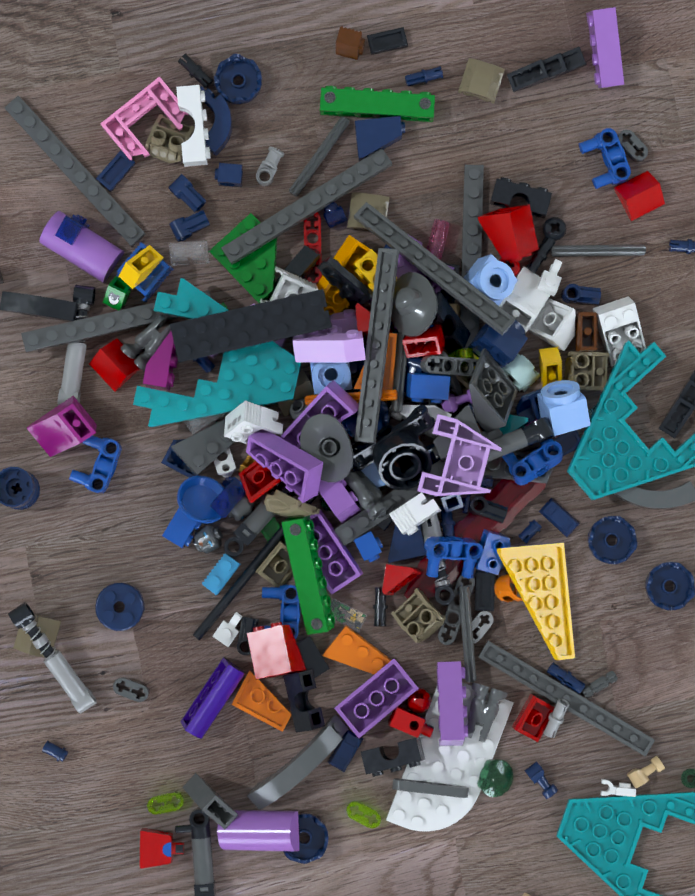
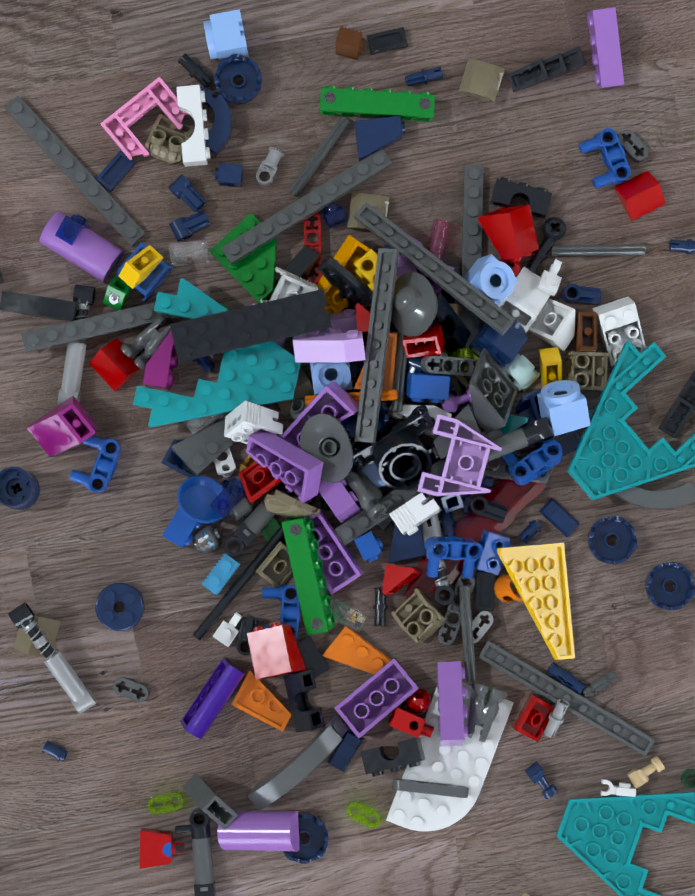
clear green dish [477,759,514,797] -> none
none -> light blue piece [203,9,249,63]

